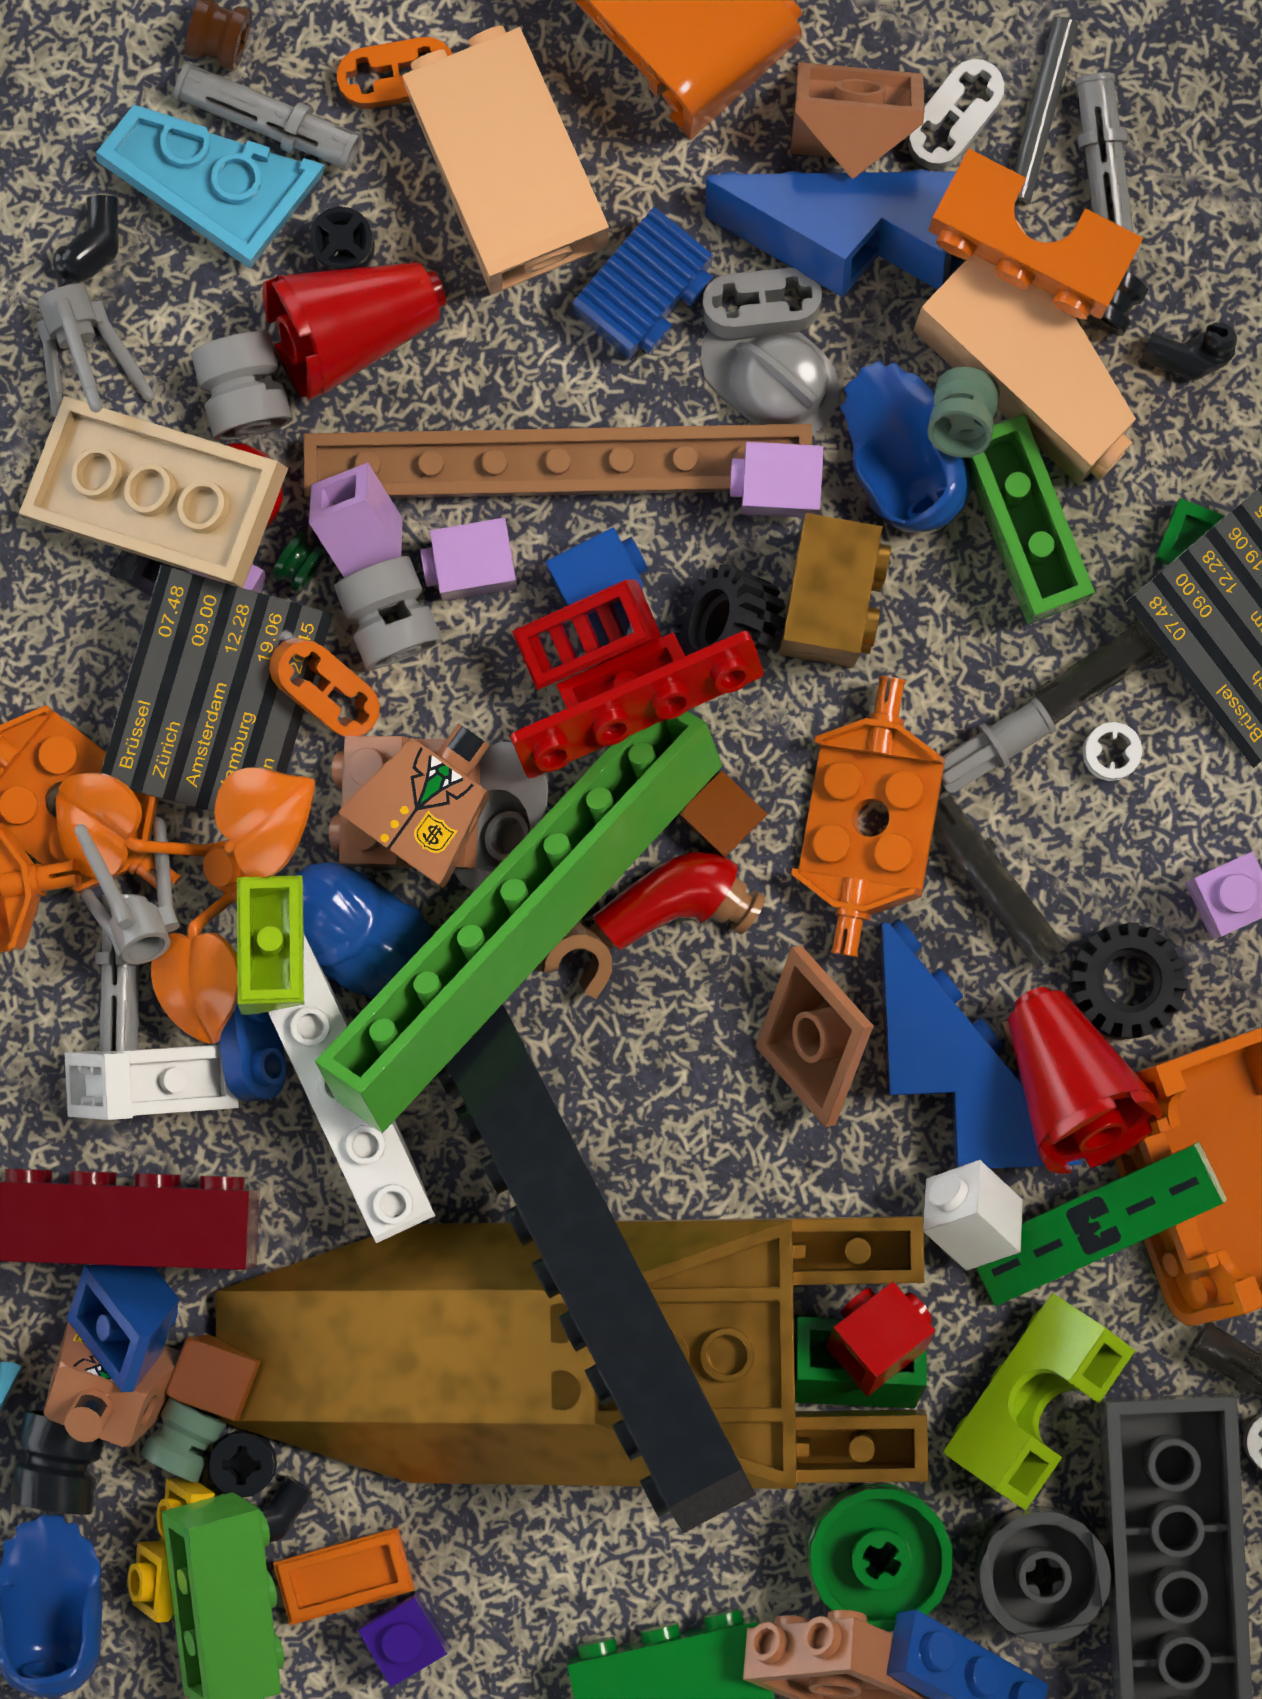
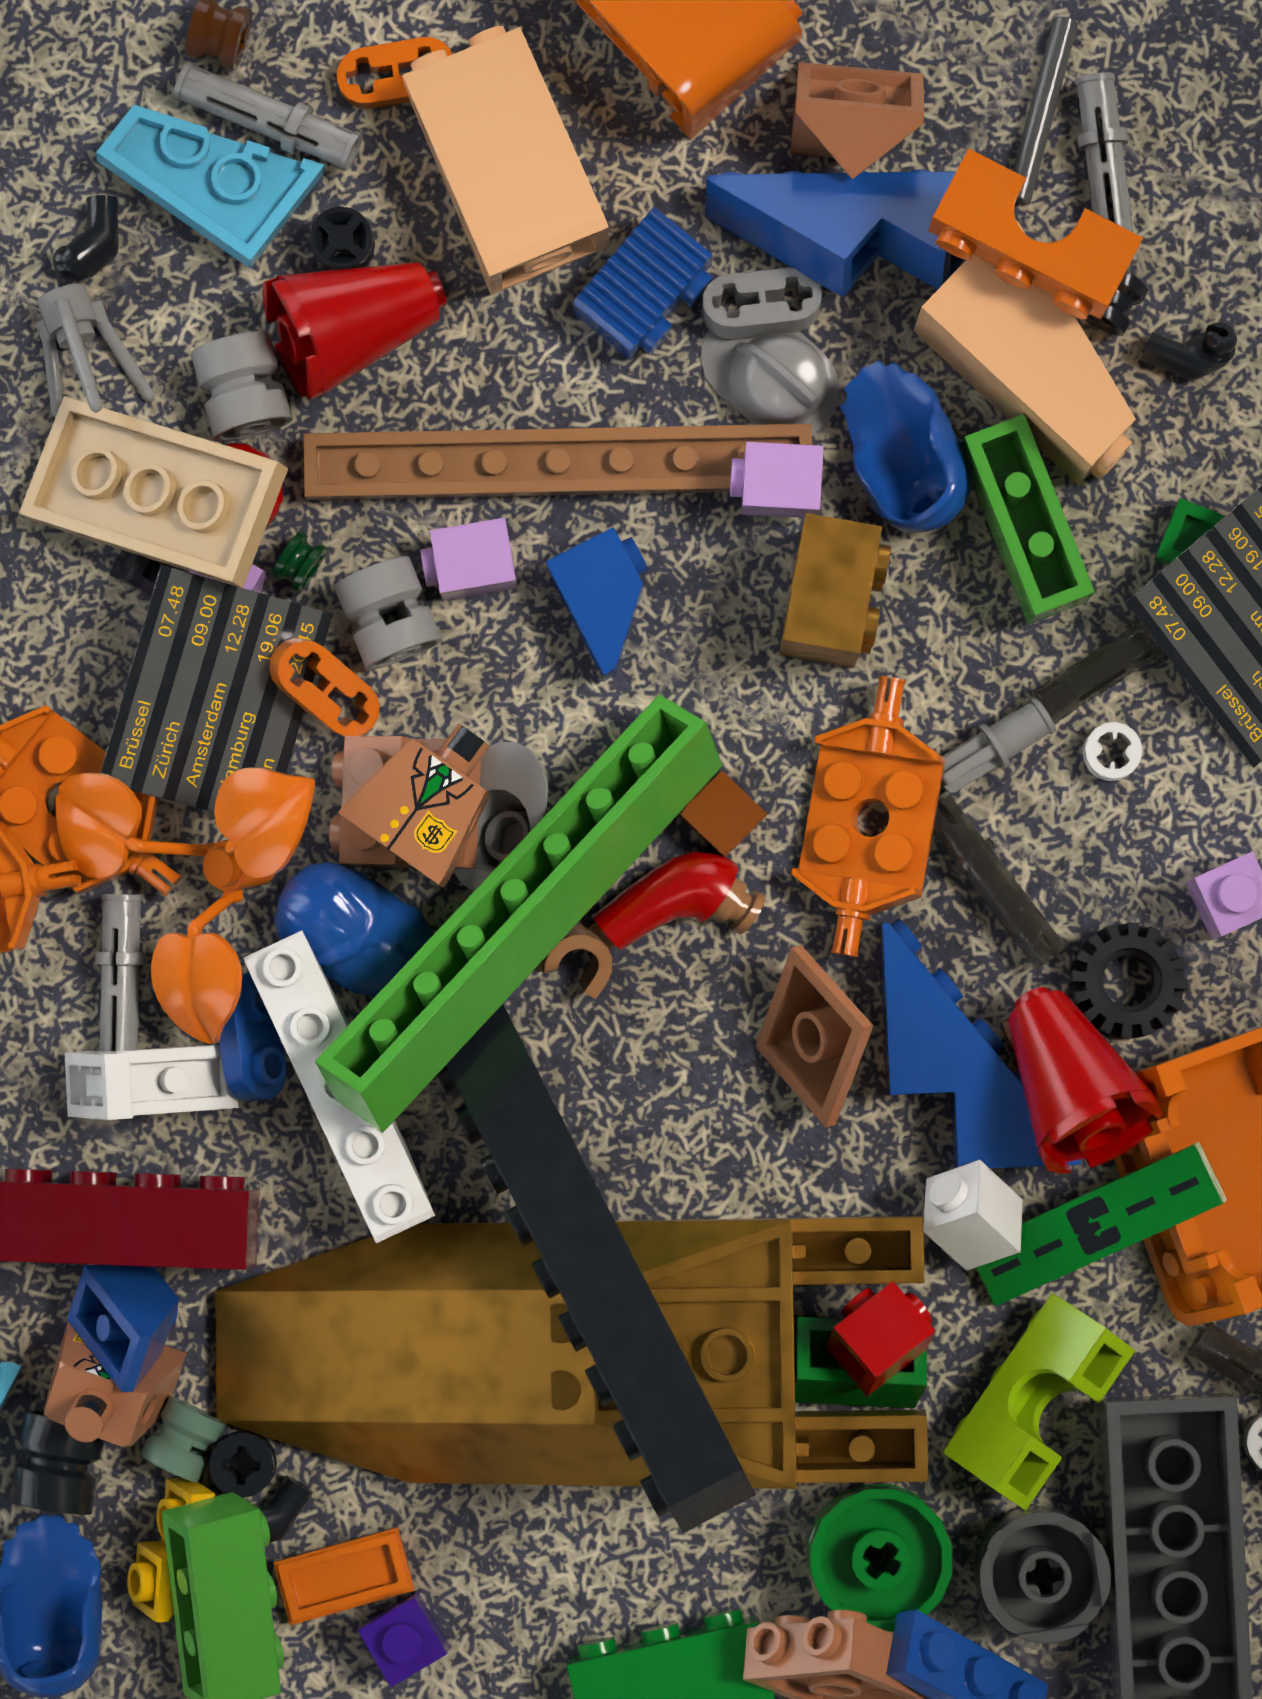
light grey plant [74,818,180,964] -> none
dark orange slope [165,1335,262,1421] -> none
lime slope [237,875,305,1015] -> none
lavender brick [309,462,403,578] -> none
red bracket [510,631,764,779] -> none
red slope [512,579,661,690] -> none
black tyre [674,565,785,688] -> none
white beam [908,59,1004,170] -> none
sand green wheel [927,367,1000,458] -> none

